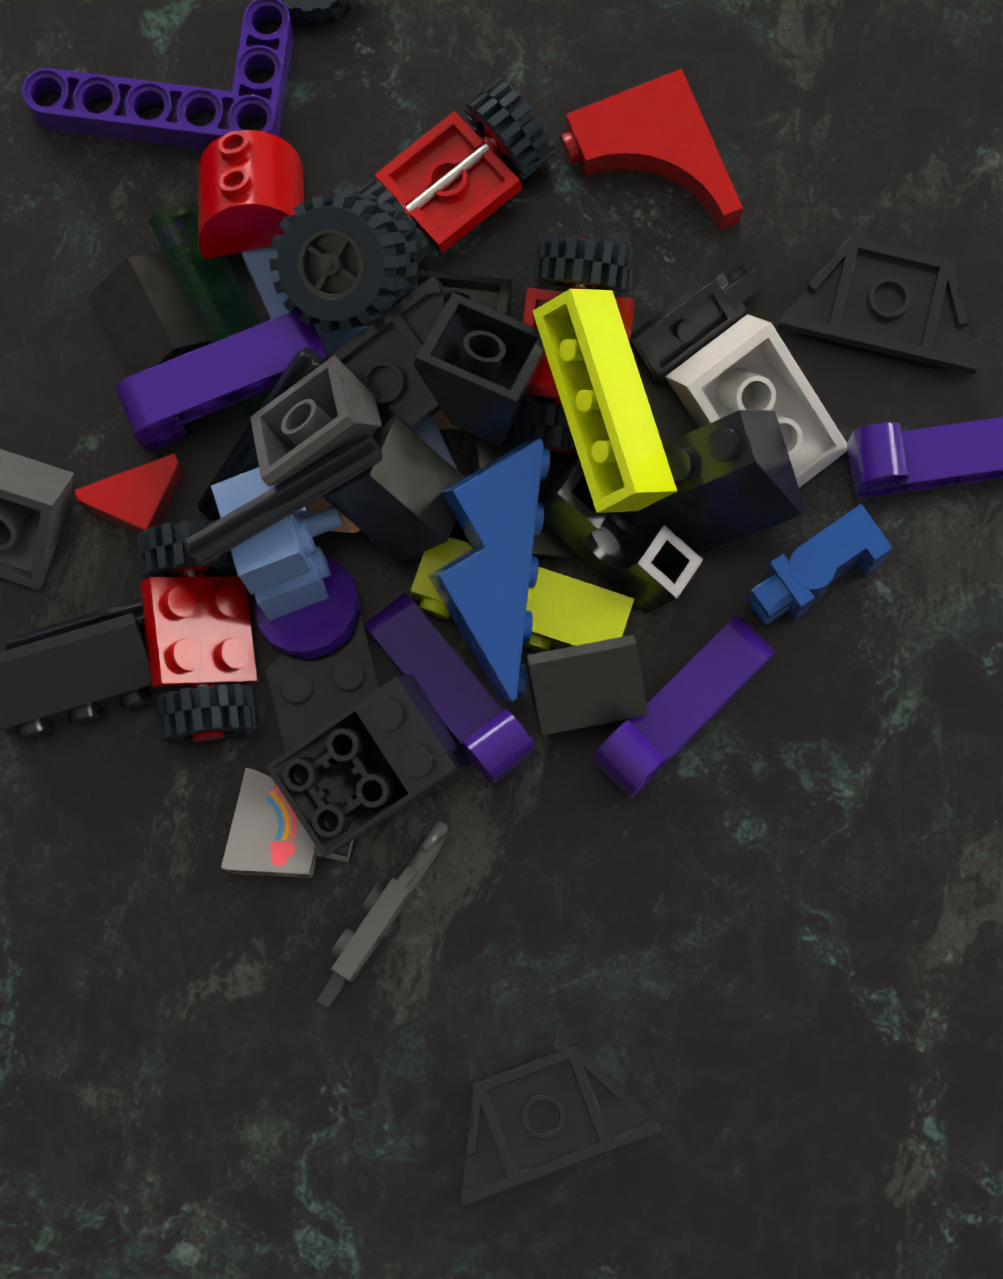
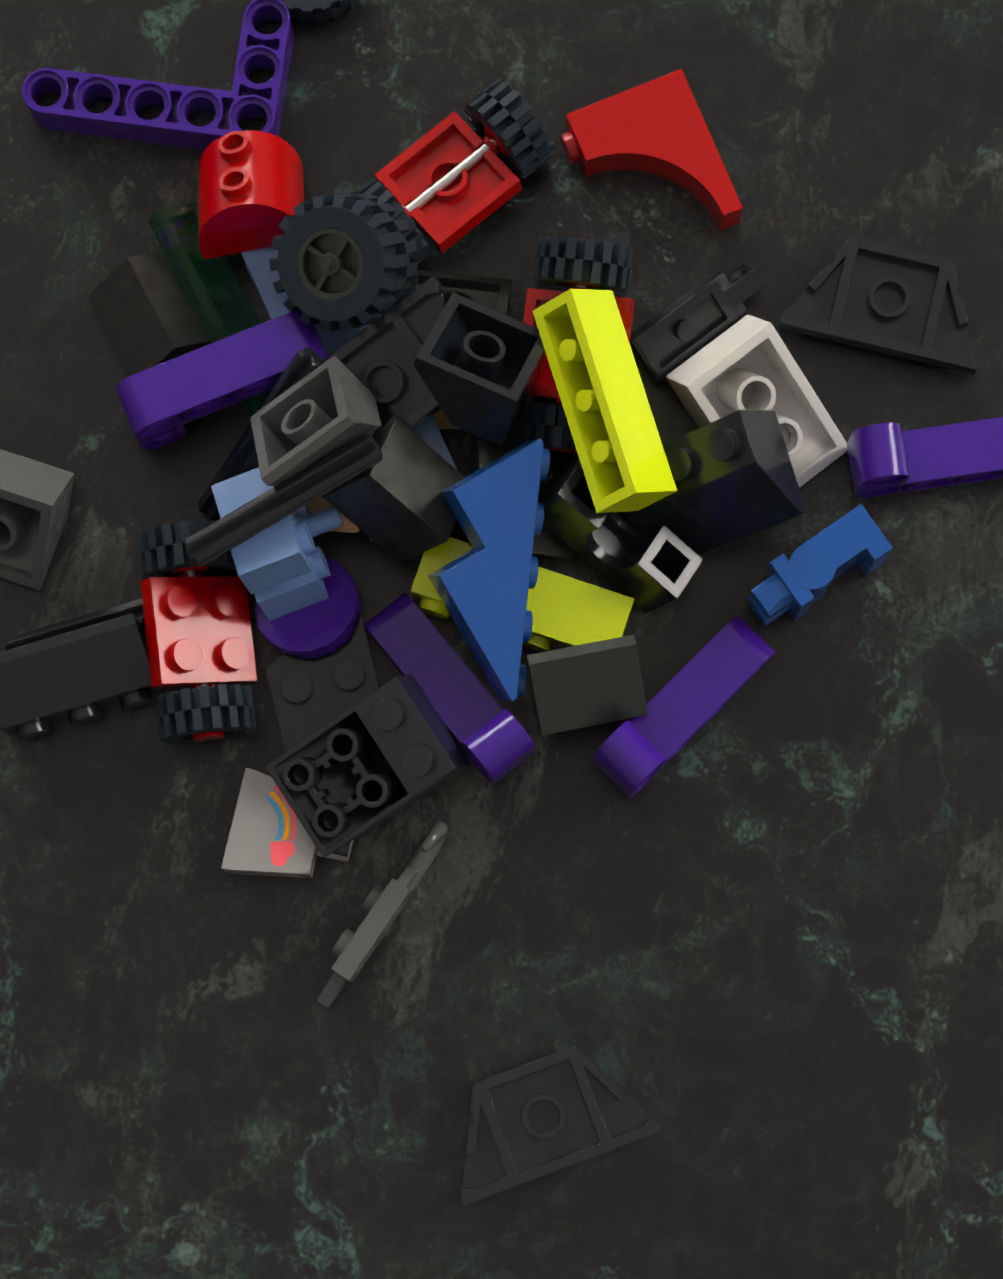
red slope [74,453,184,534] -> none

